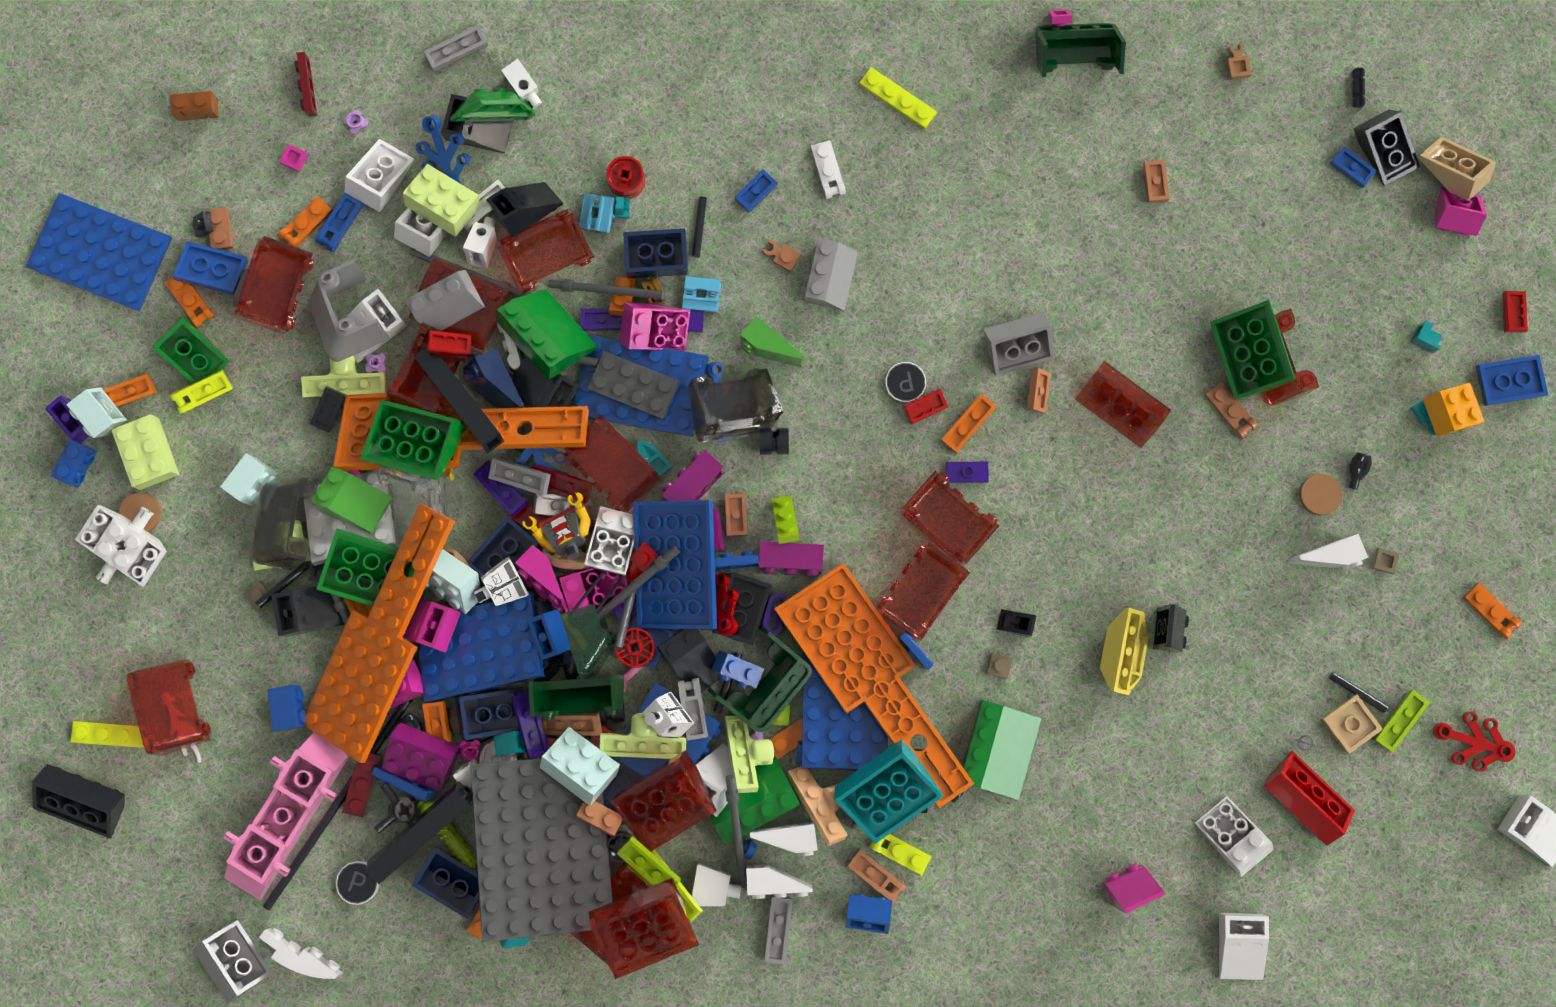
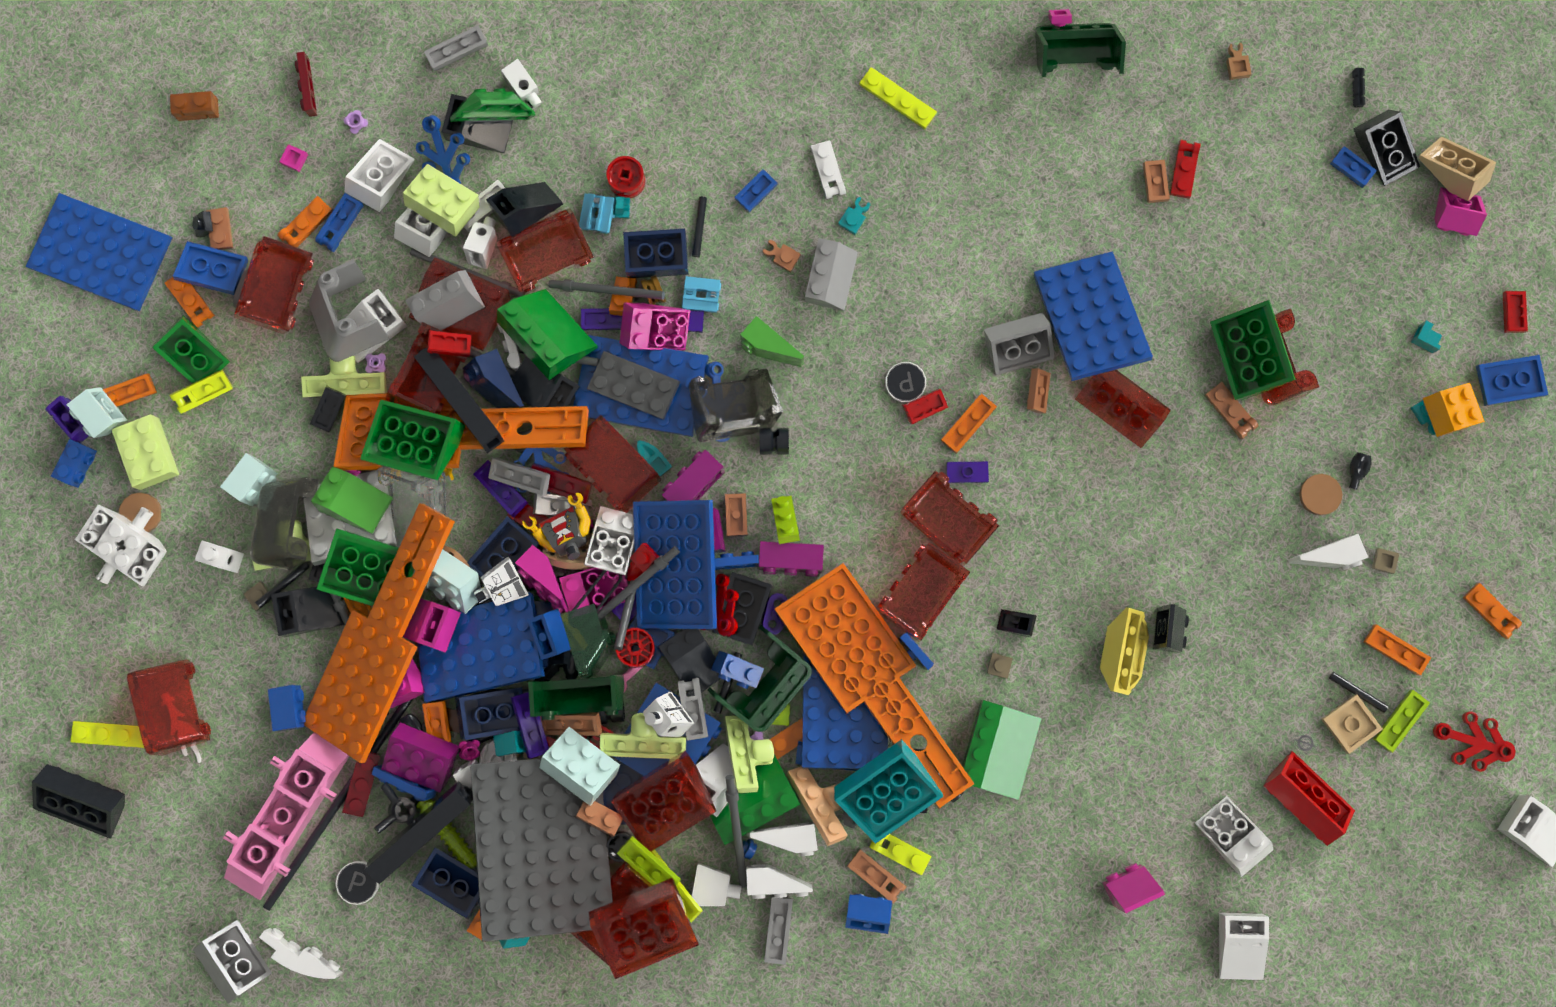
none -> white torso [195,541,244,573]
none -> teal plate [838,197,870,235]
none -> blue plate [1034,251,1153,381]
none -> red plate [1170,139,1201,199]
none -> orange plate [1363,624,1431,676]

